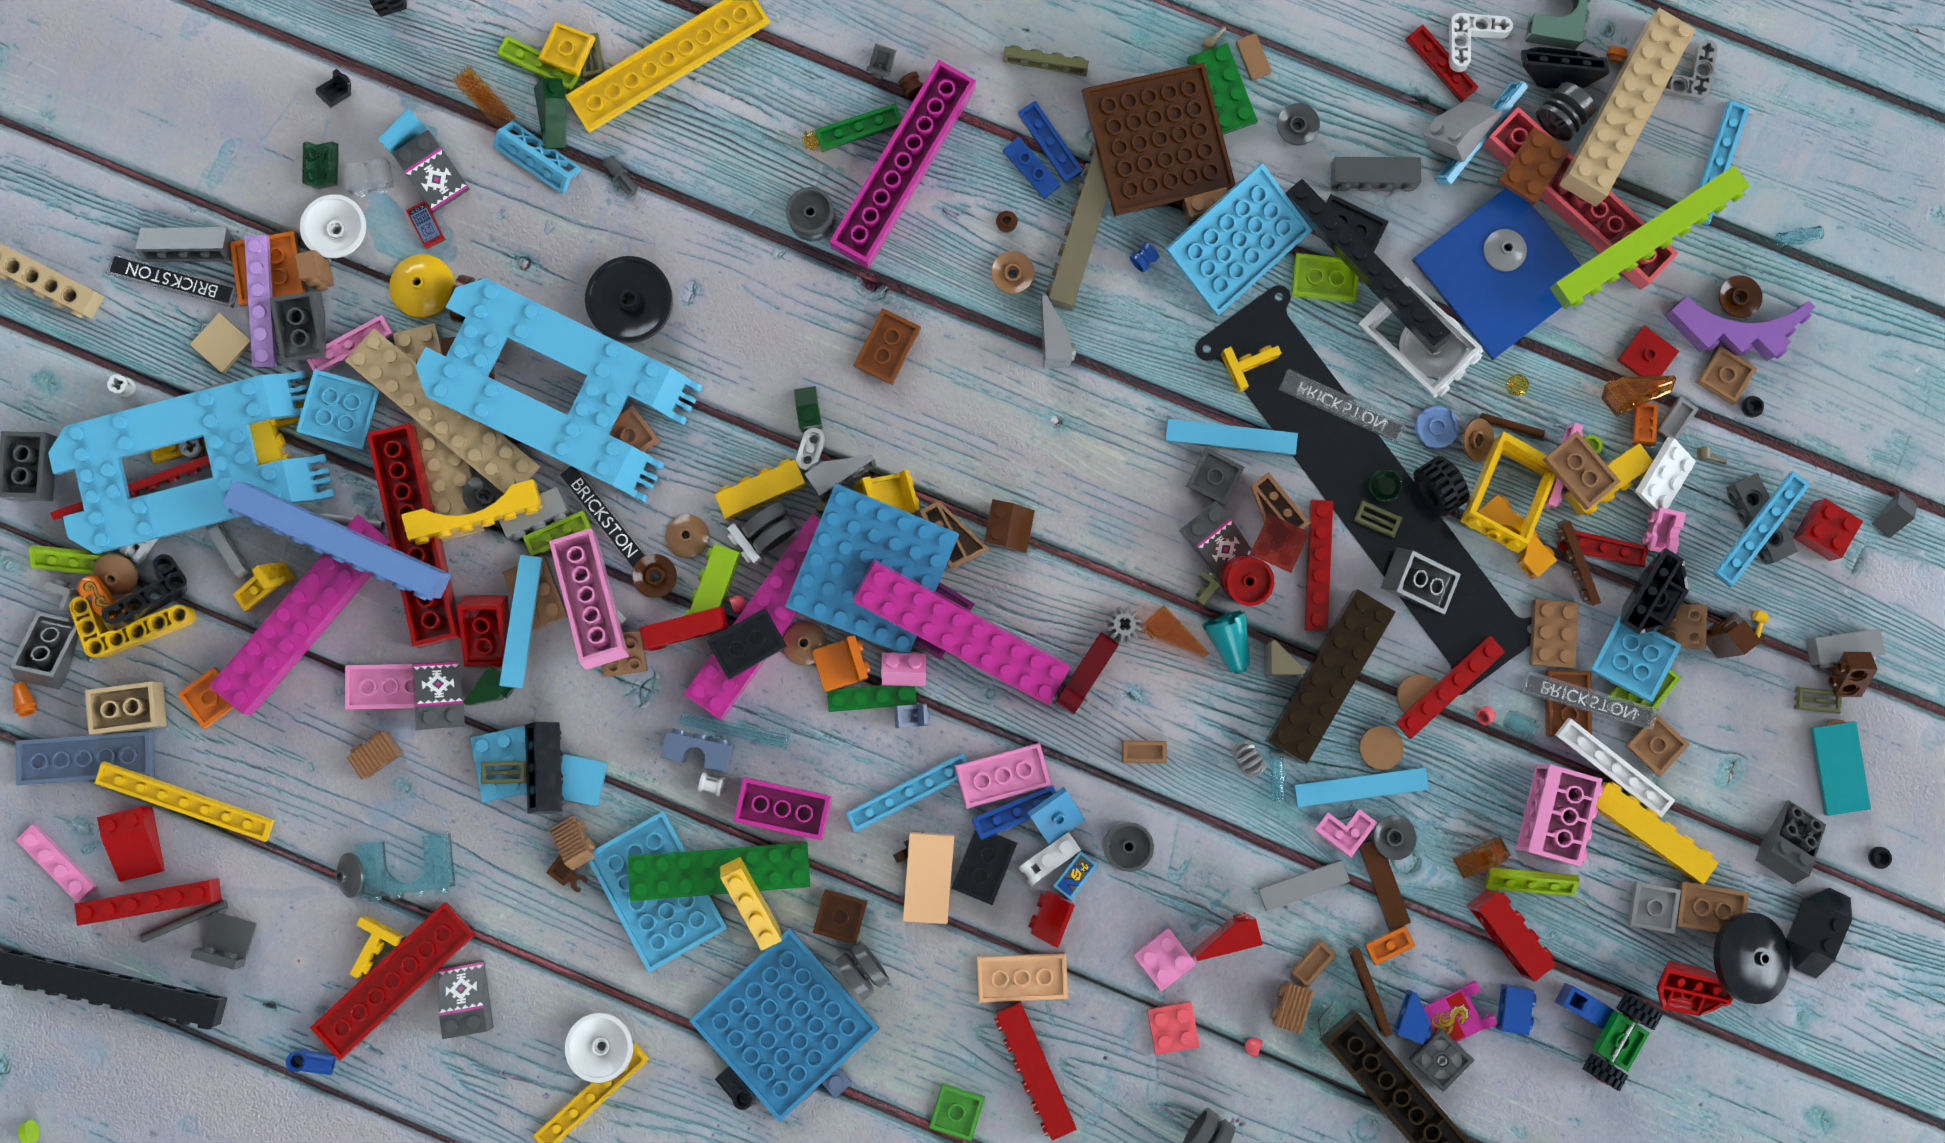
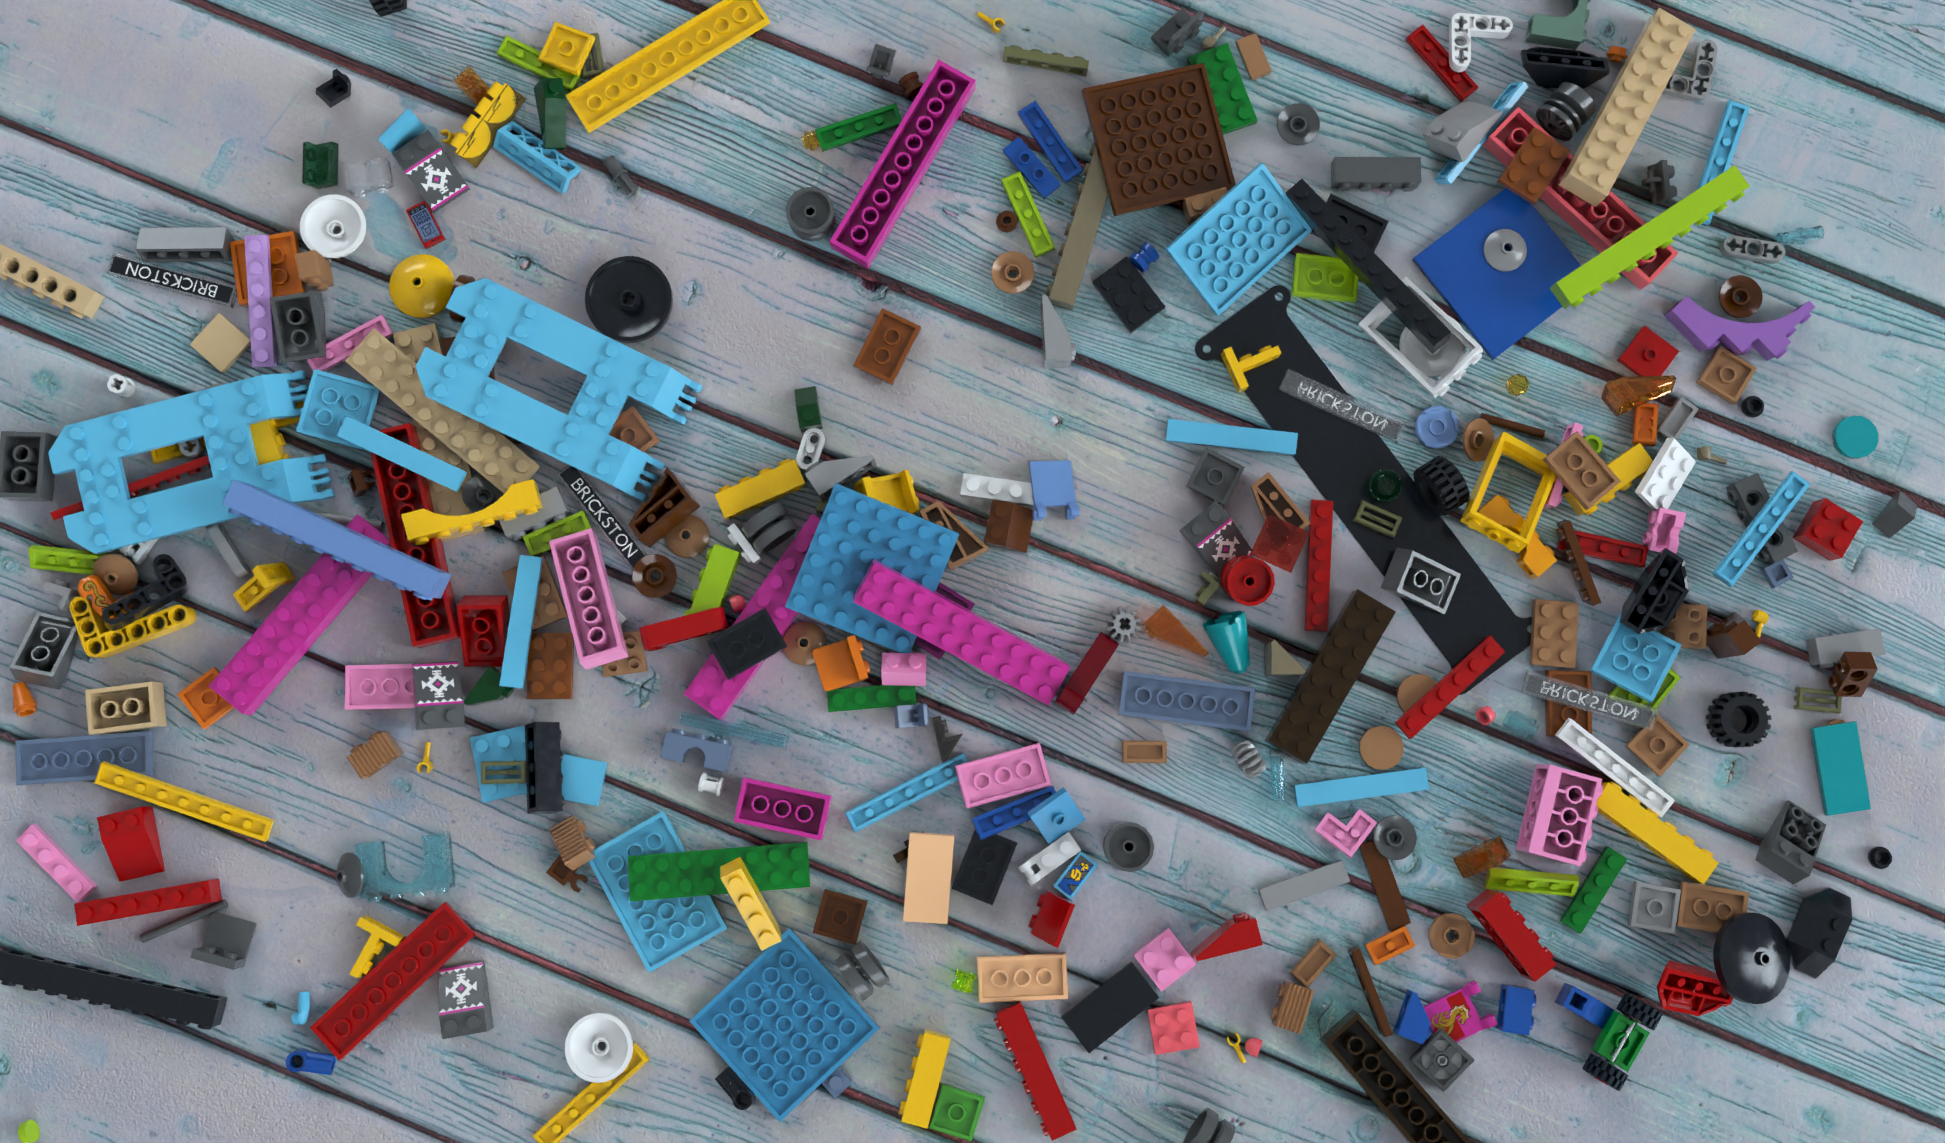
none -> medium azure arm [291,992,310,1025]
none -> medium azure tile [337,416,467,492]
none -> reddish brown tile [347,469,375,498]
none -> yellow hand [417,742,433,774]
none -> yellow hand [440,129,468,145]
none -> yellow windscreen [450,81,526,168]
none -> dark orange plate [527,633,574,699]
none -> reddish brown wedge [628,467,700,548]
none -> yellow brick [898,1029,951,1129]
none -> clear smoke slope [932,716,963,761]
none -> clear neon green wheel [951,969,977,993]
none -> white plate [960,473,1046,508]
none -> yellow hand [977,11,1005,33]
none -> lime tile [1001,172,1055,258]
none -> medium blue flag [1028,460,1080,521]
none -> black tile [1061,961,1159,1053]
none -> black plate [1092,256,1166,334]
none -> sand blue plate [1118,671,1255,732]
none -> dark grey bracket [1151,8,1204,57]
none -> yellow hand [1226,1033,1246,1064]
none -> medium nougat plate [1428,913,1475,959]
none -> green plate [1559,846,1627,934]
none -> dark grey hips [1641,160,1678,204]
none -> black tyre [1706,692,1771,747]
none -> light grey beam [1719,235,1785,264]
none -> sand blue plate [1760,559,1794,589]
none -> teal tile [1832,415,1879,459]

